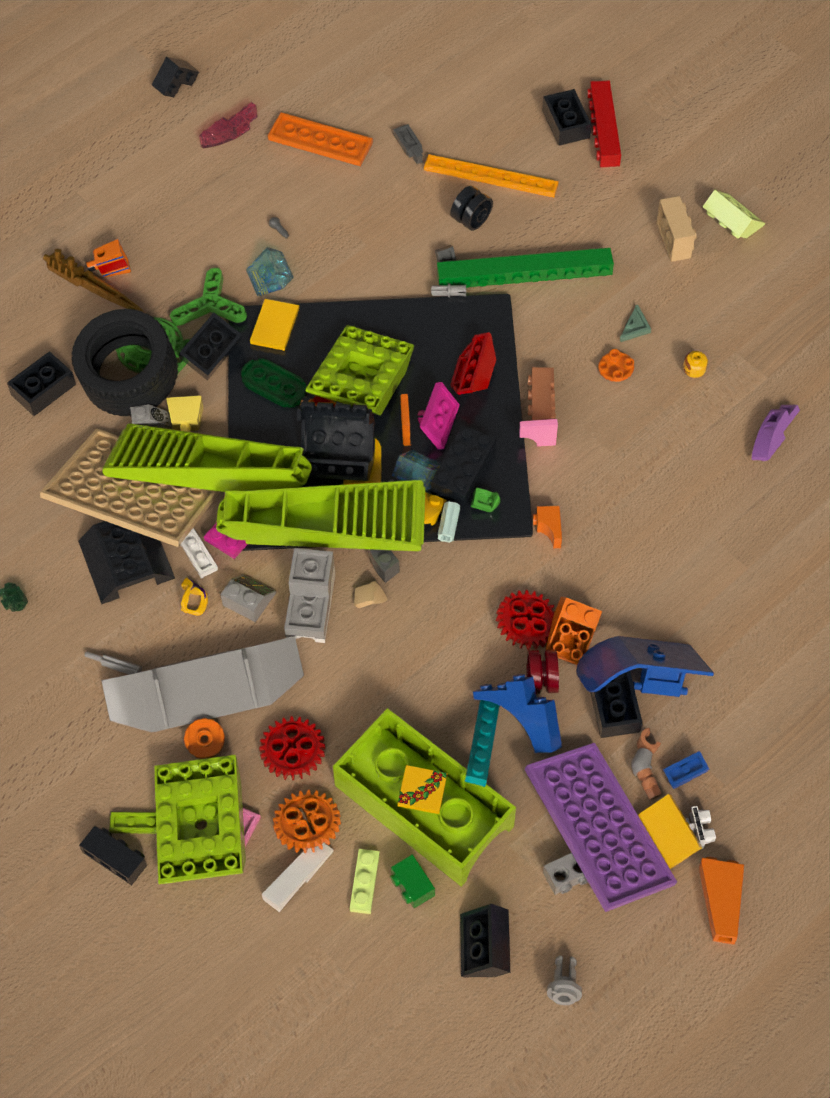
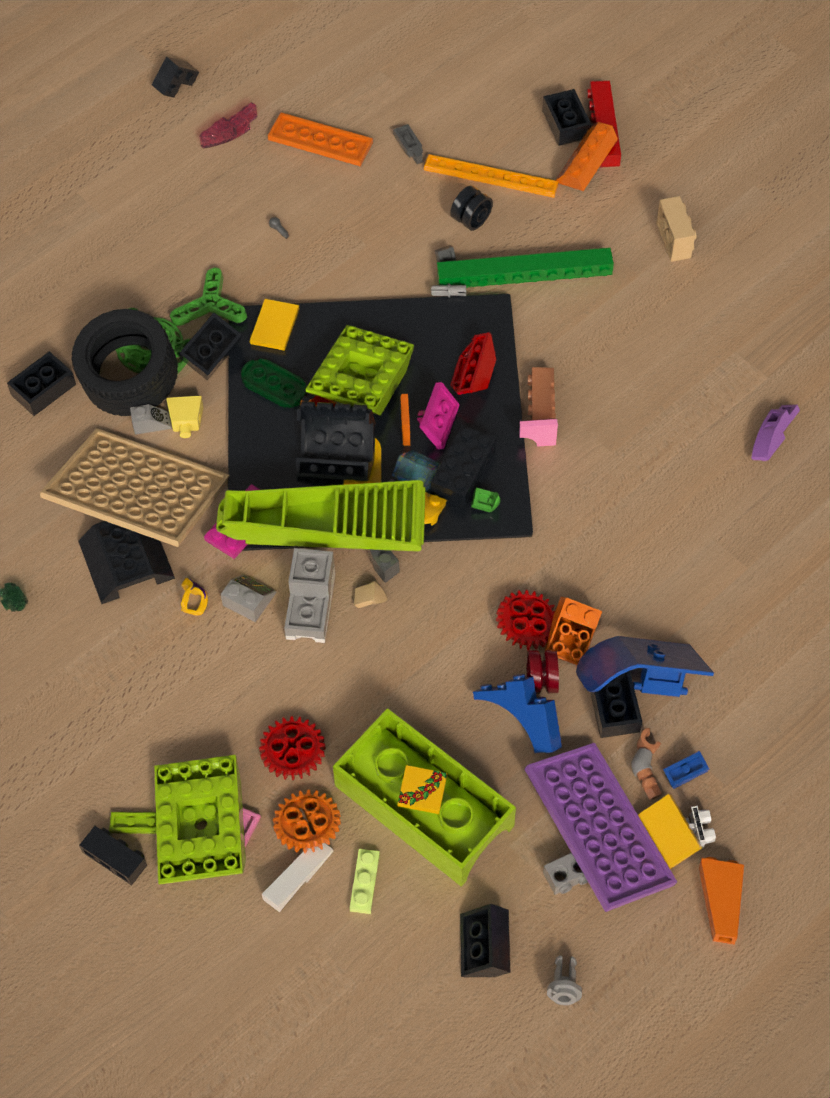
pearl gold piece [43,249,143,312] -> none
light grey axle [84,651,142,674] -> none
orange torso [86,239,131,277] -> none
light grey piece [101,636,304,732] -> none
lime brick [103,424,312,492] -> none
white plate [180,528,218,578] -> none
orange plate [184,718,225,759] -> none
clear light blue slope [246,247,294,296] -> none
green brick [390,854,435,908] -> none
light aqua axle [438,501,460,543] -> none
teal plate [465,700,500,787] -> none
orange arch [533,506,562,548] -> none
orange dish [598,349,634,382] -> none
sand green tile [620,305,651,342] -> none
yellow head [683,351,708,378] -> none
yellowish green slope [703,190,765,238] -> none
none -> orange slope [555,122,618,191]

